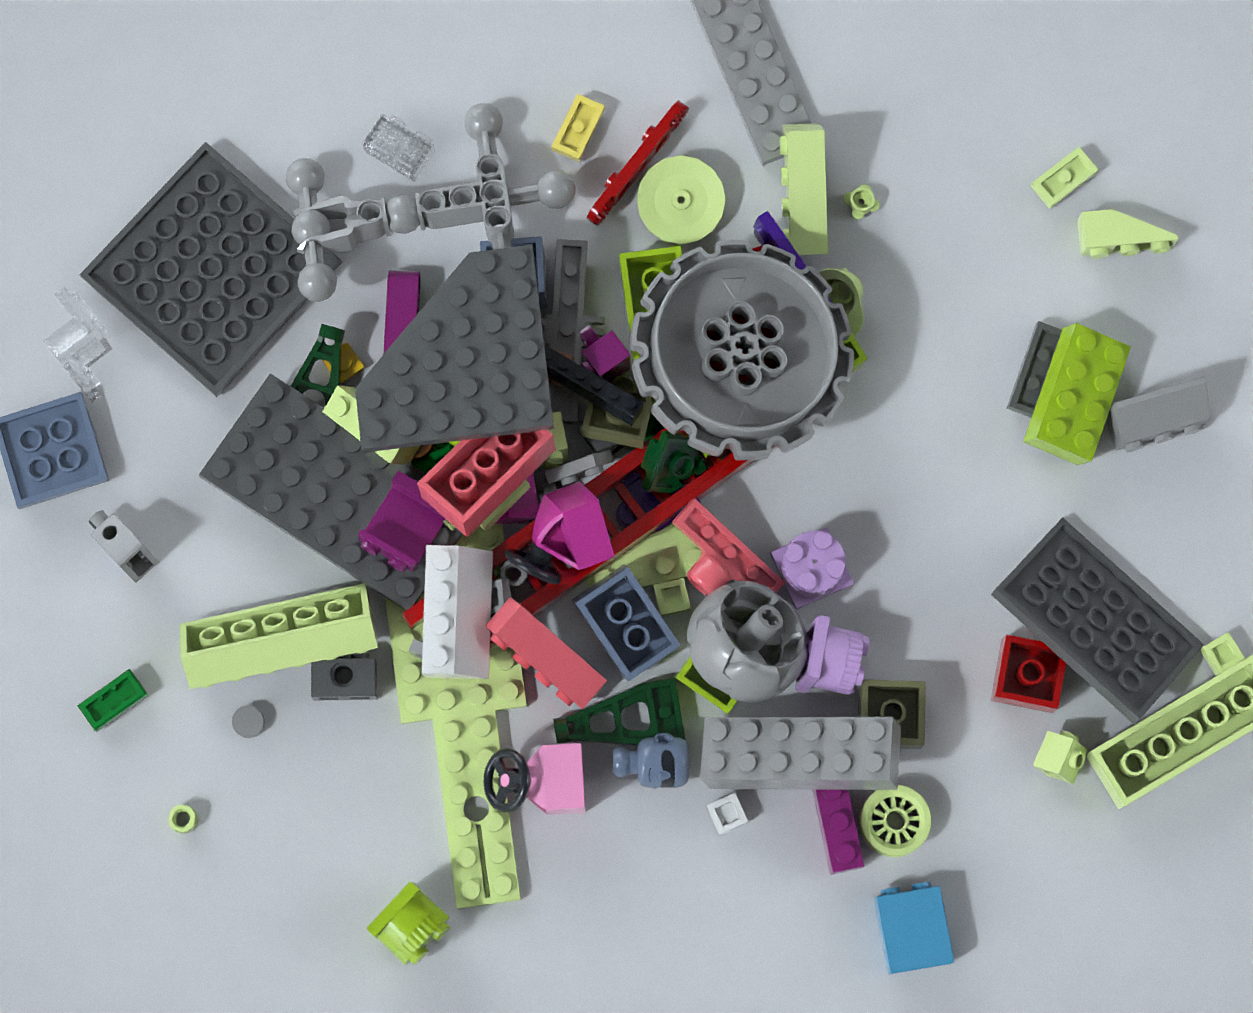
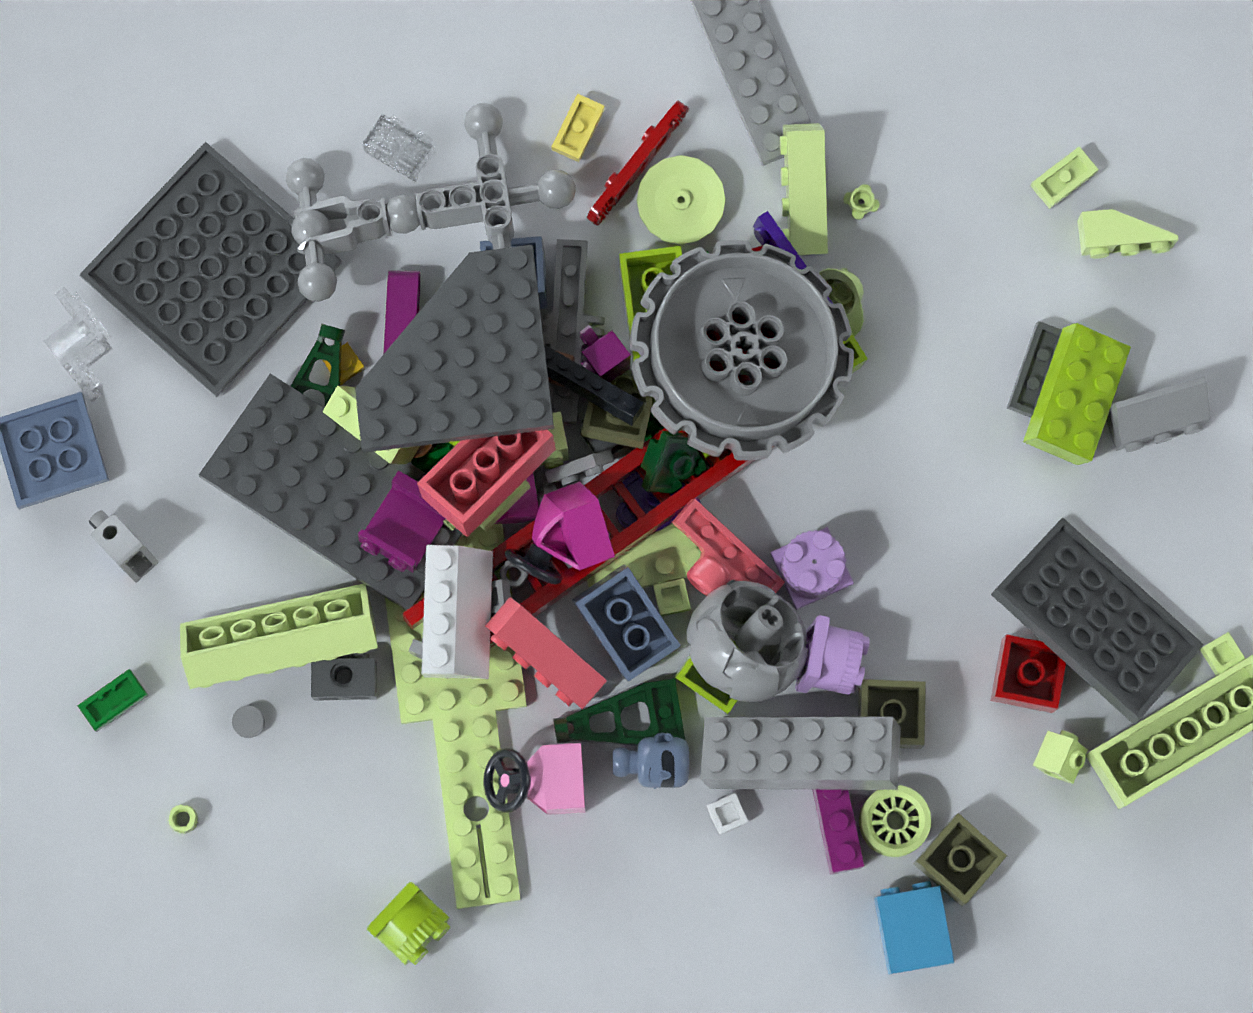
none -> olive brick [913,813,1007,906]

